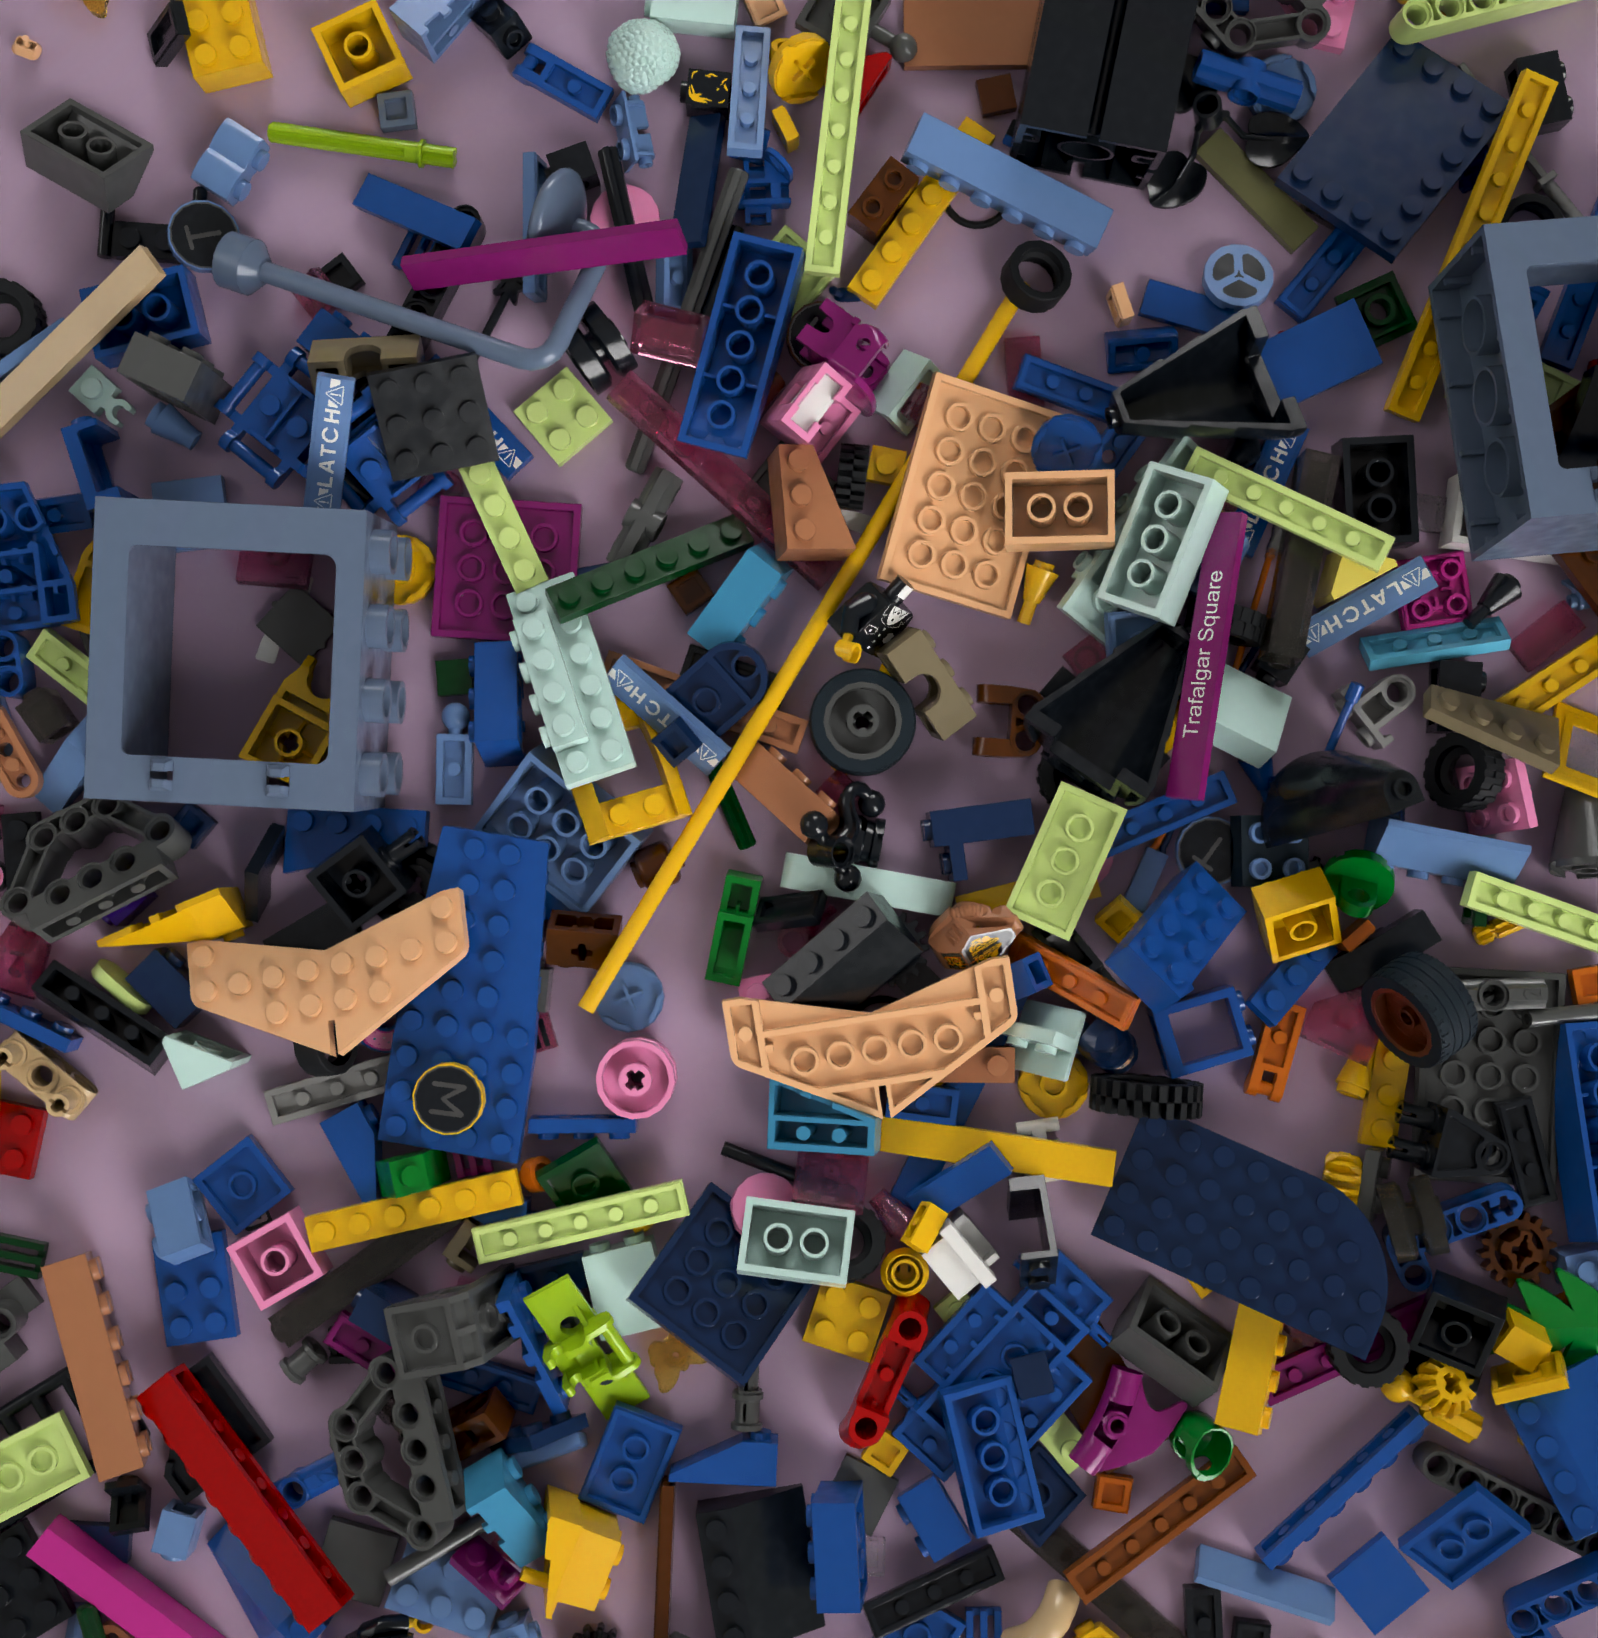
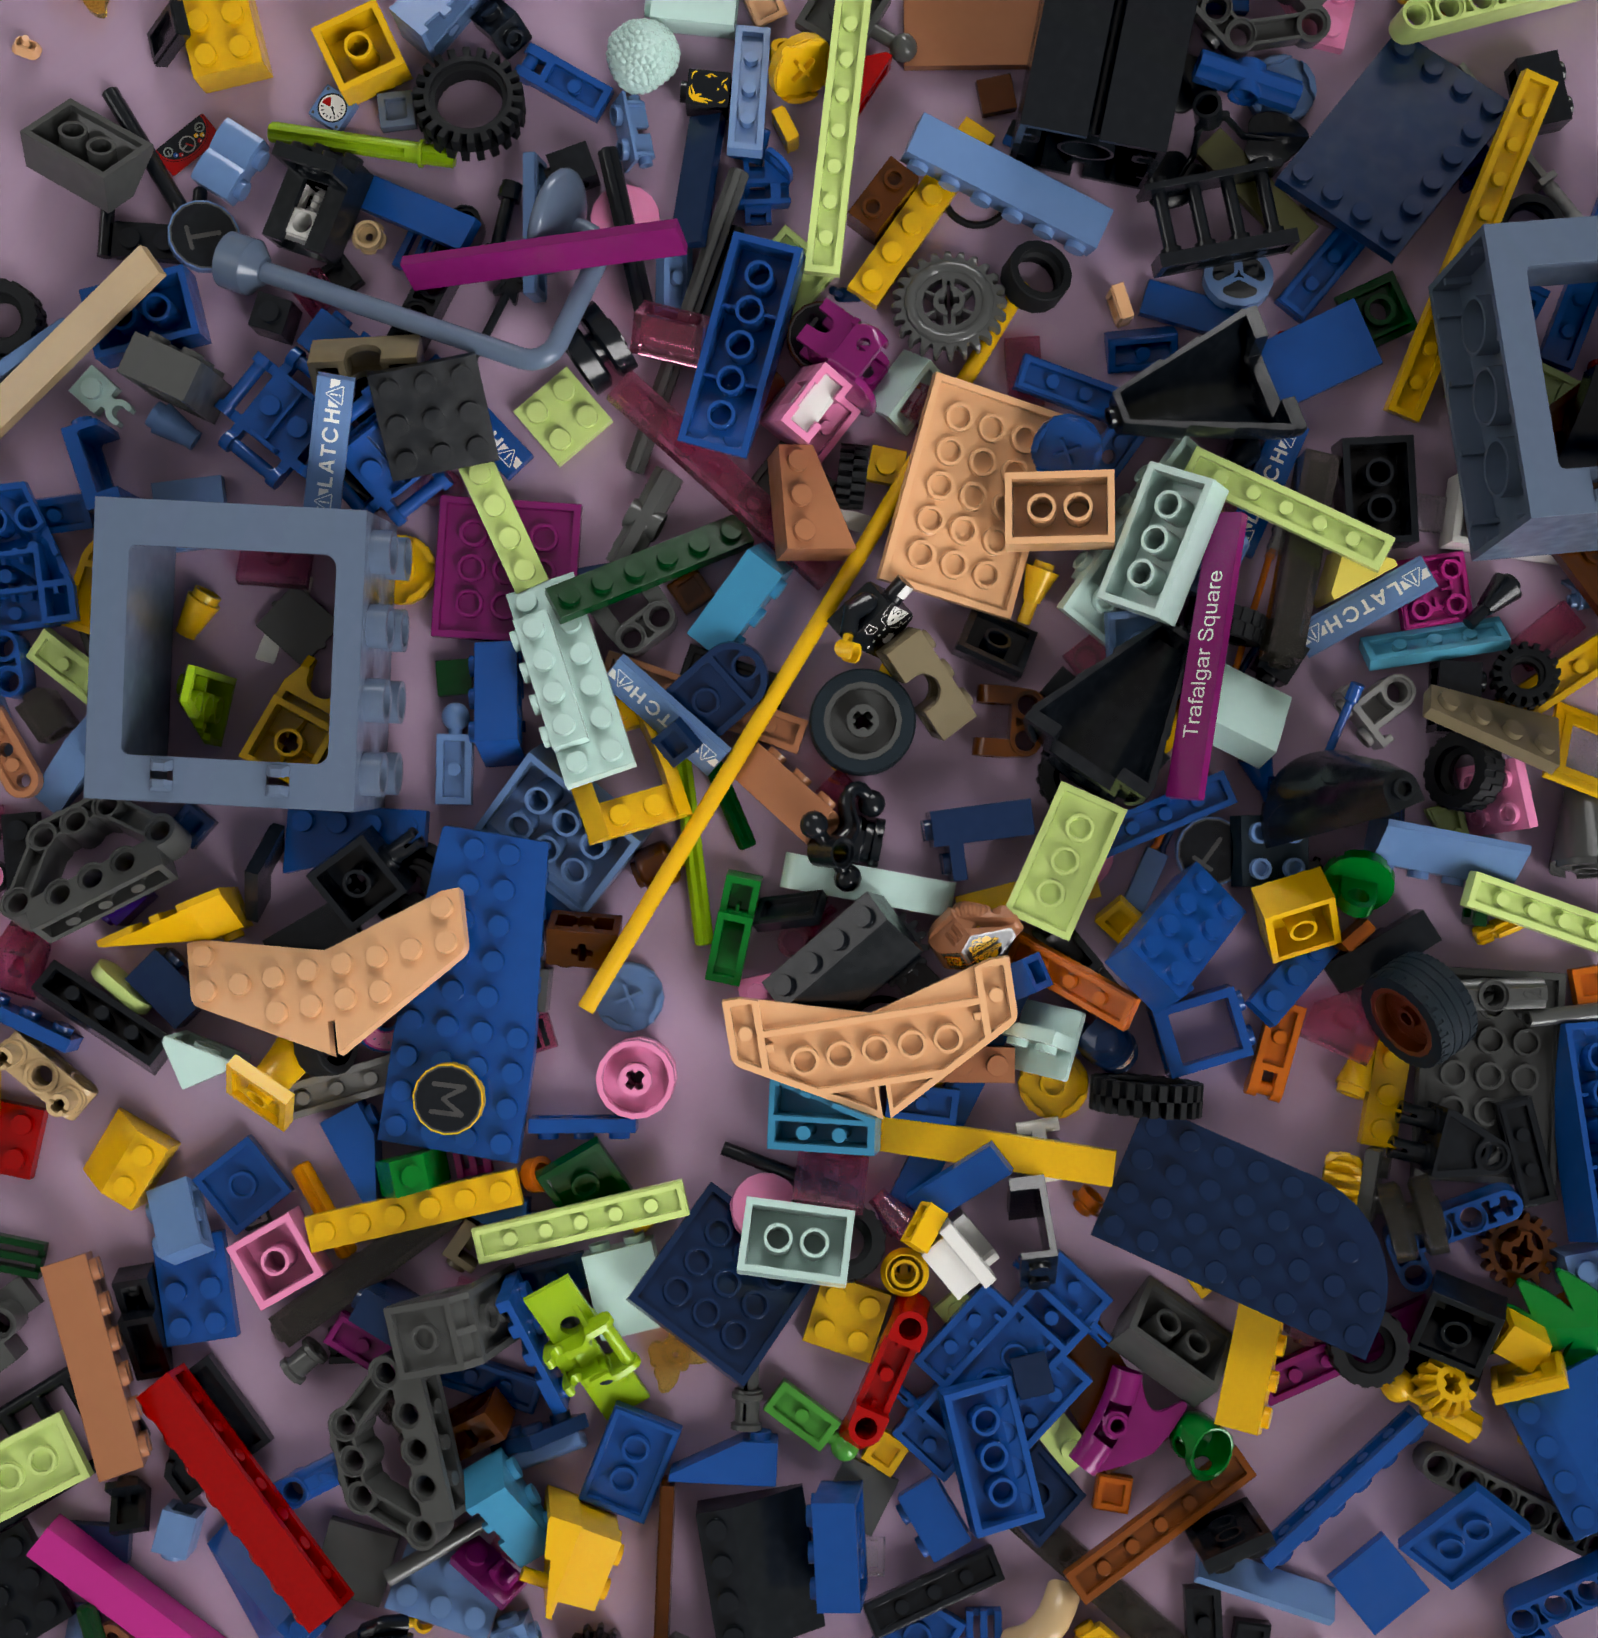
none -> yellow slope [83,1107,181,1211]
none -> black piece [102,87,187,213]
none -> black slope [111,1262,173,1381]
none -> sticker [156,114,217,176]
none -> yellow cone [175,585,221,640]
none -> lime wedge [176,664,237,747]
none -> yellow plant [226,1036,306,1132]
none -> black brick [248,291,303,346]
none -> black brick [262,140,374,267]
none -> light orange axle [291,1161,357,1259]
none -> tile [308,84,359,131]
none -> tan plate [352,220,387,255]
none -> black tyre [413,47,526,161]
none -> black bar [485,179,523,245]
none -> dark grey piece [590,586,678,658]
none -> lime axle [677,758,713,946]
none -> bright green plate [763,1377,859,1461]
none -> dark grey gear [891,251,1008,363]
none -> black slope [951,609,1038,682]
none -> orange plate [1072,1184,1105,1217]
none -> black fence [1136,156,1300,278]
none -> black plate [1185,1496,1277,1575]
none -> yellowish green tile [1423,805,1469,834]
none -> black tyre [1488,641,1561,710]

